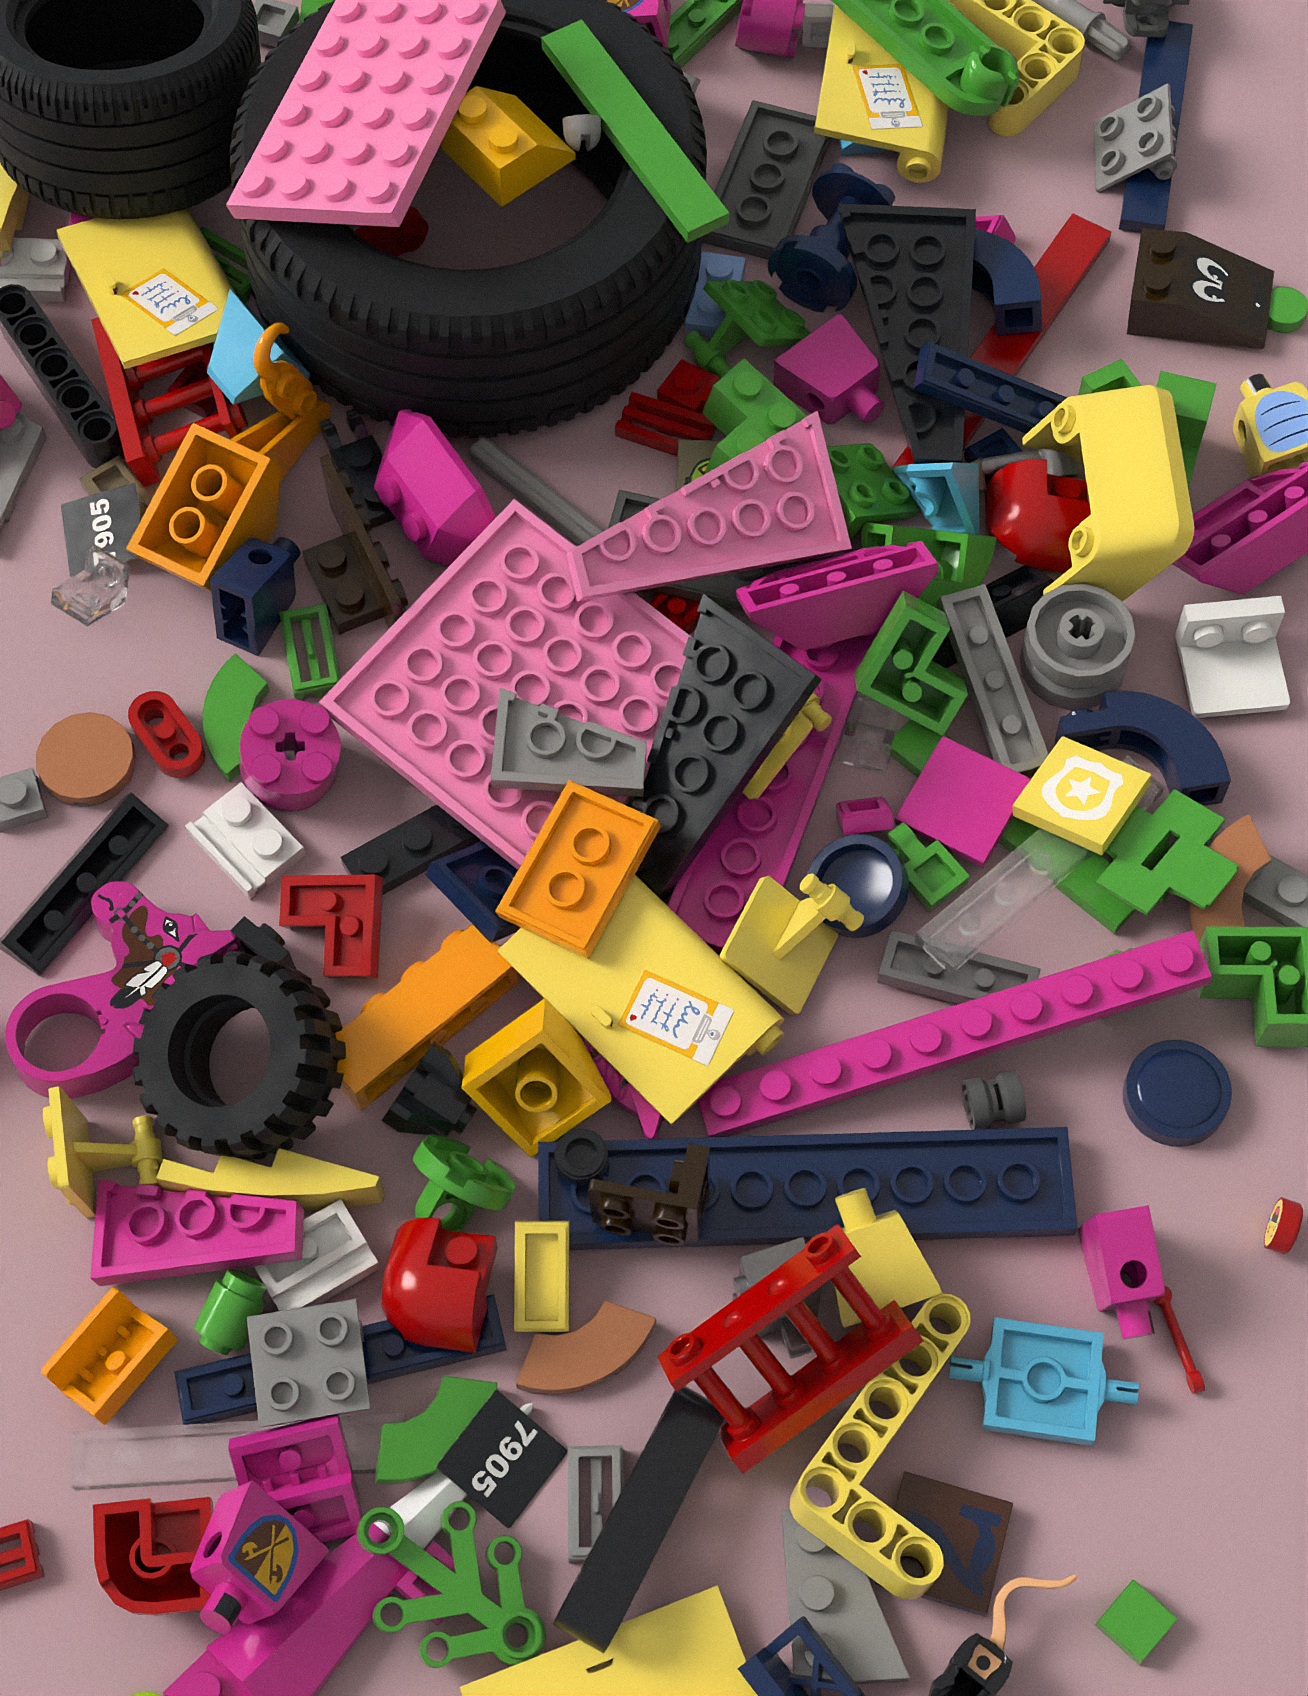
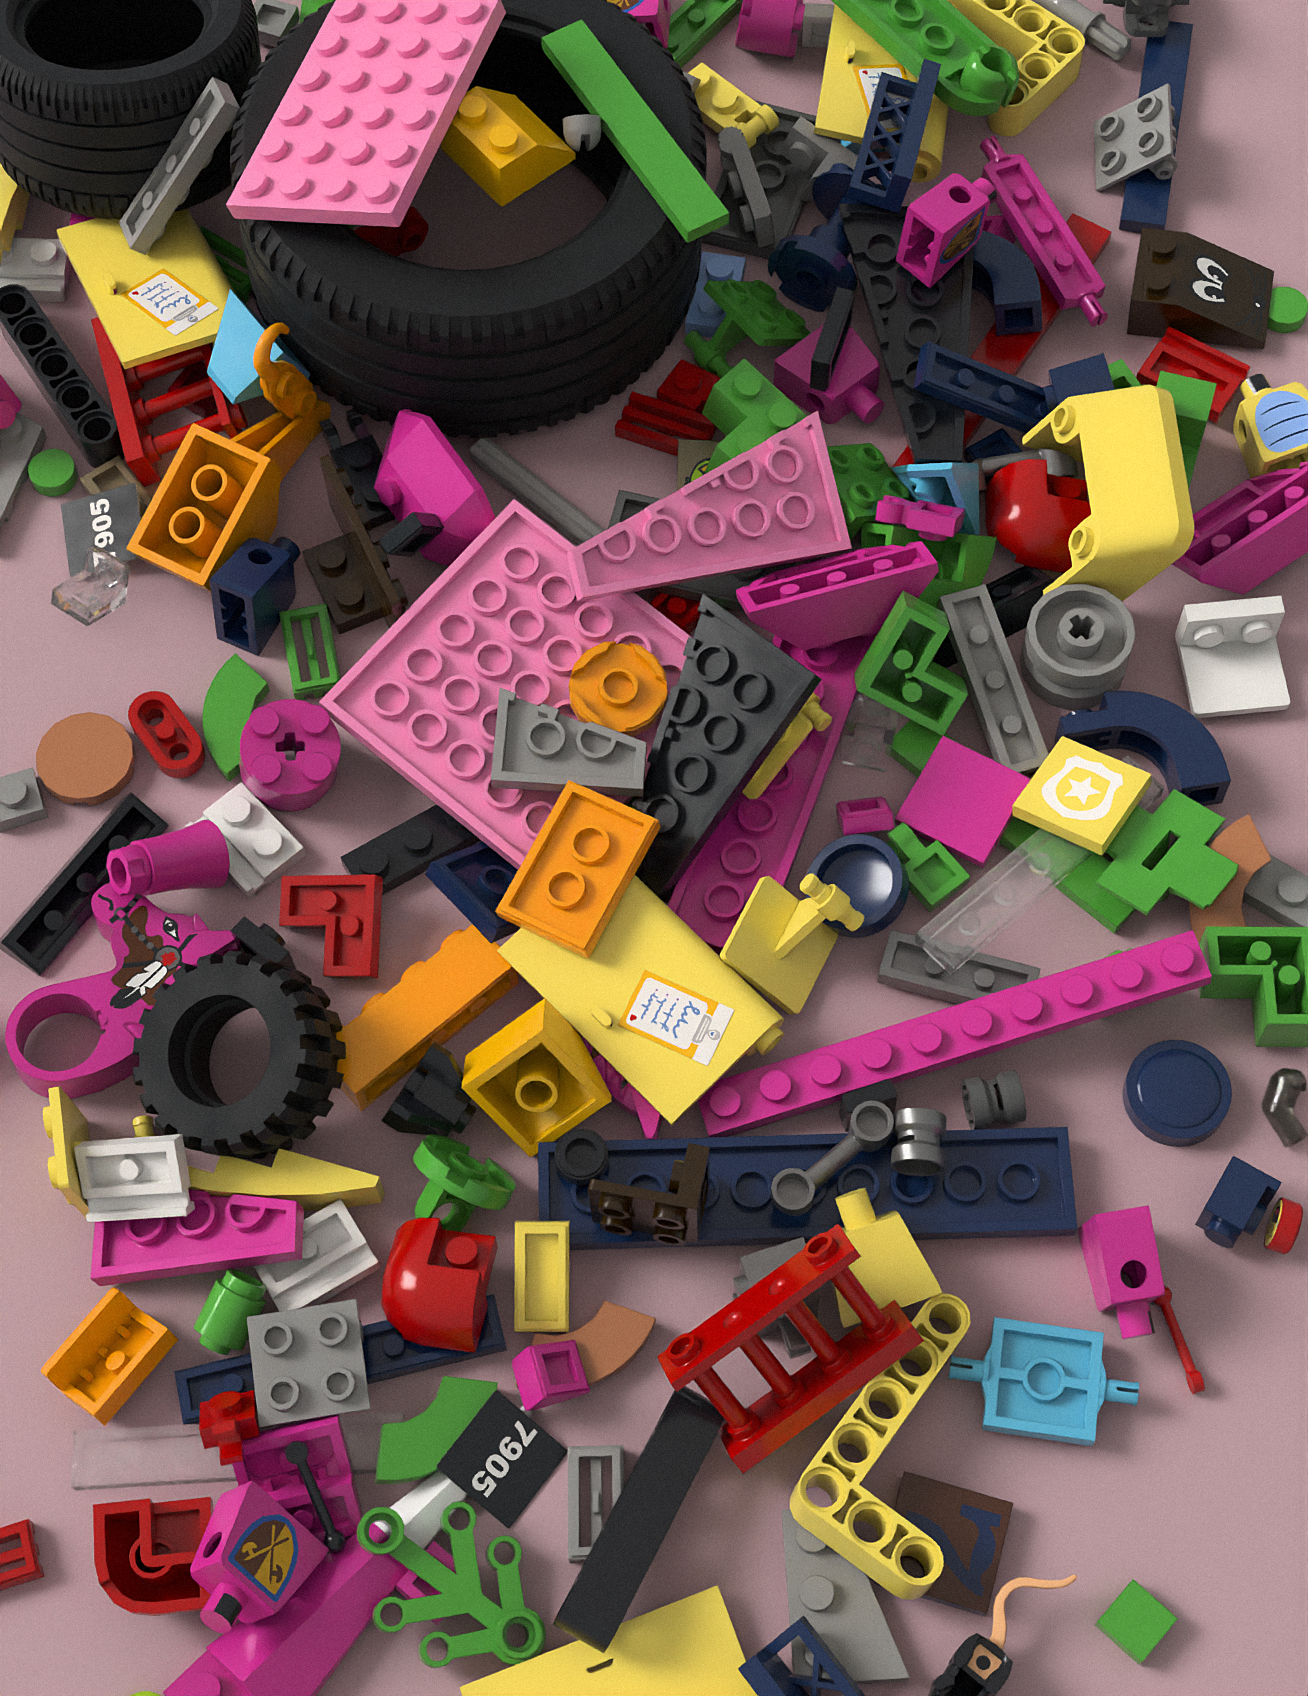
none -> bright green tile [28,449,78,497]
none -> white plate [74,1134,195,1222]
none -> dark pink plant [106,820,230,896]
none -> light grey plate [119,77,240,255]
none -> red plate [199,1390,260,1466]
none -> black hinge [285,1440,346,1553]
none -> black tile [378,511,444,557]
none -> dark pink slope [512,1340,590,1411]
none -> light orange tile [568,641,668,737]
none -> light yellow plate [688,62,780,149]
none -> light grey hinge [717,126,775,248]
none -> flat silver bar [771,1101,894,1215]
none -> light grey slope [778,116,867,201]
none -> black tile [810,287,855,392]
none -> black tile [839,1079,898,1131]
none -> dark blue fence [846,59,941,213]
none -> dark pink plate [875,495,965,541]
none -> flat silver wheel [891,1108,947,1177]
none -> dark pink torso [896,173,997,288]
none -> dark pink plate [980,136,1108,327]
none -> dark blue brick [1042,353,1115,413]
none -> red plate [1136,327,1251,424]
none -> dark blue brick [1195,1156,1282,1248]
none -> clear smoke arm [1261,1068,1308,1148]

